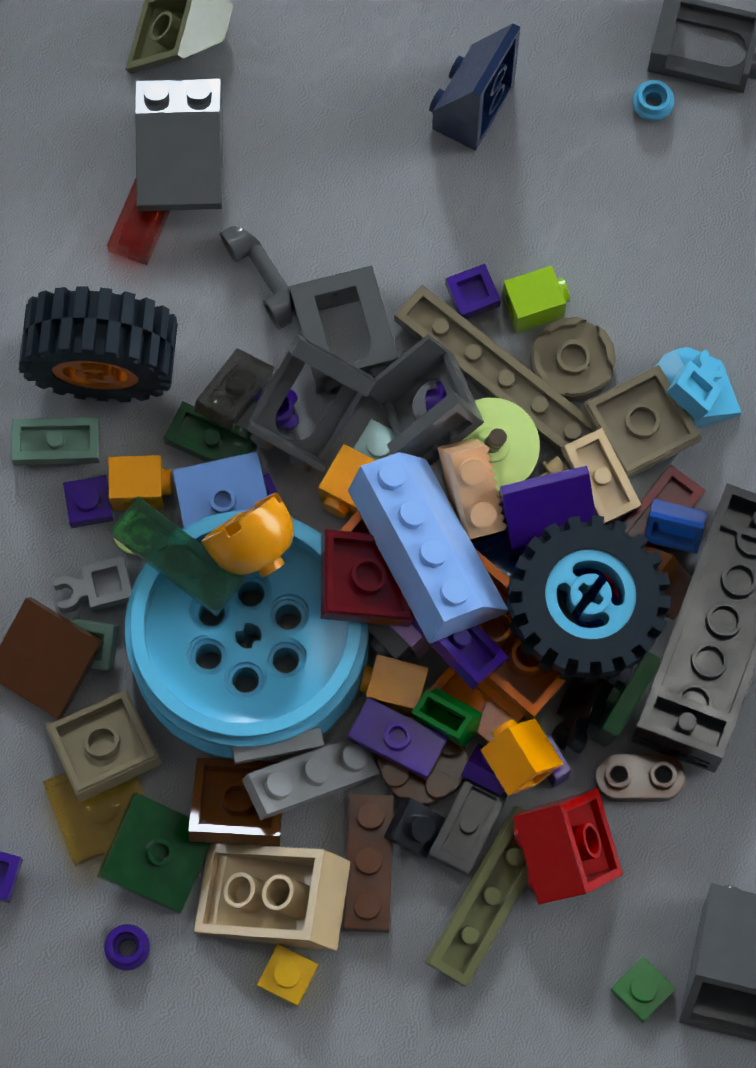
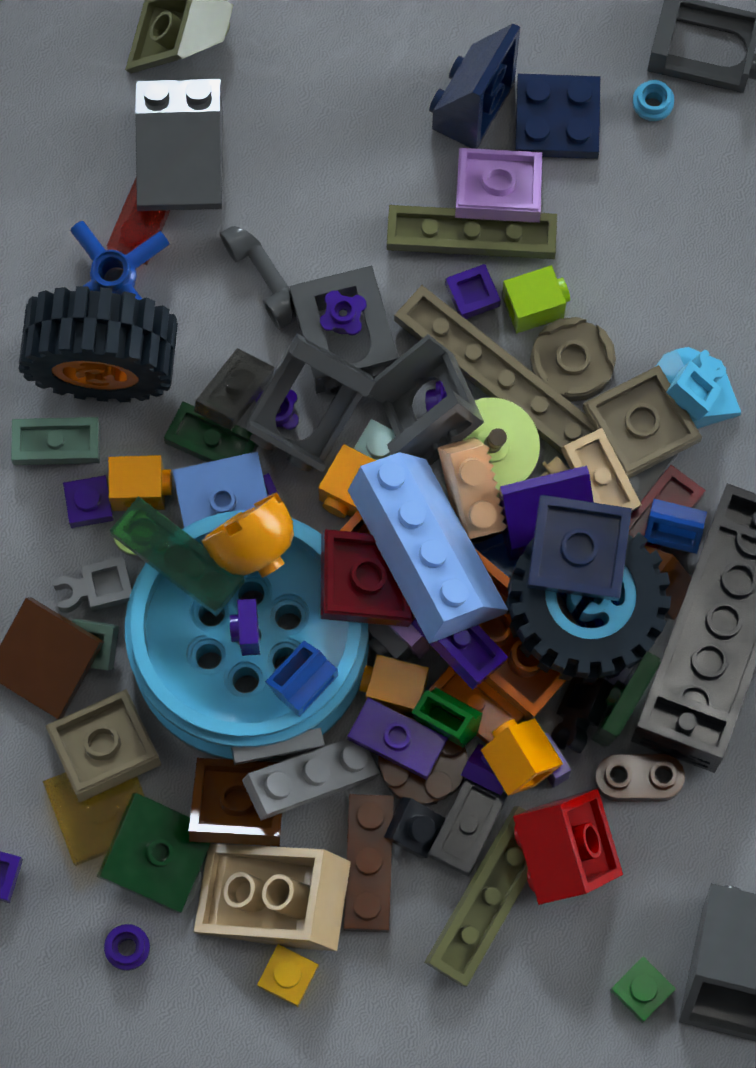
none -> blue bar [70,221,170,300]
none -> dark purple plate [229,599,260,656]
none -> blue piece [265,641,338,717]
none -> dark purple plate [320,290,367,336]
none -> olive plate [387,205,557,259]
none -> lavender tile [455,148,542,223]
none -> dark blue plate [515,73,600,159]
none -> dark blue plate [527,495,632,601]

